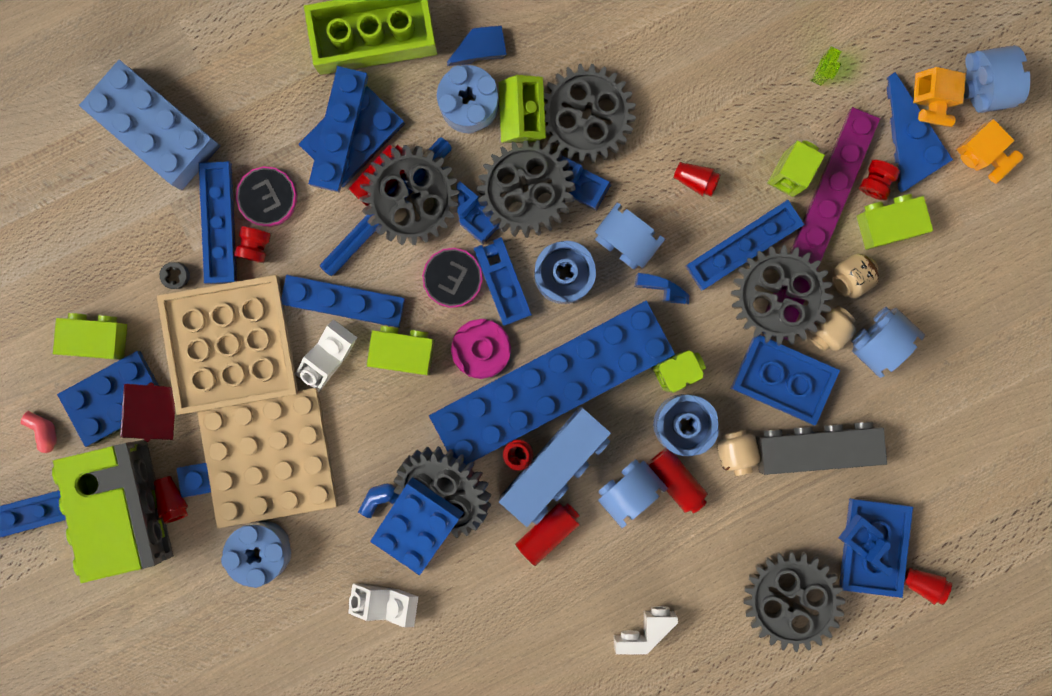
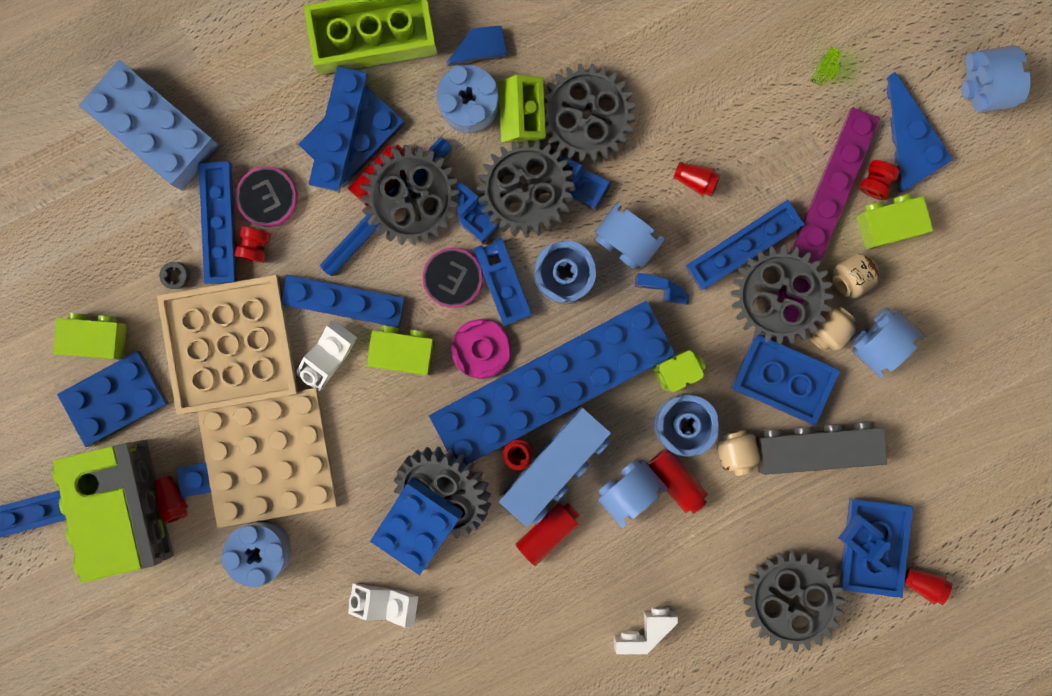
coral arm [21,411,57,453] -> none
dark red piece [120,382,175,442] -> none
blue arm [358,483,400,519] -> none
lime brick [767,140,825,197] -> none
light orange brick [913,67,966,127] -> none
light orange brick [956,119,1024,184] -> none

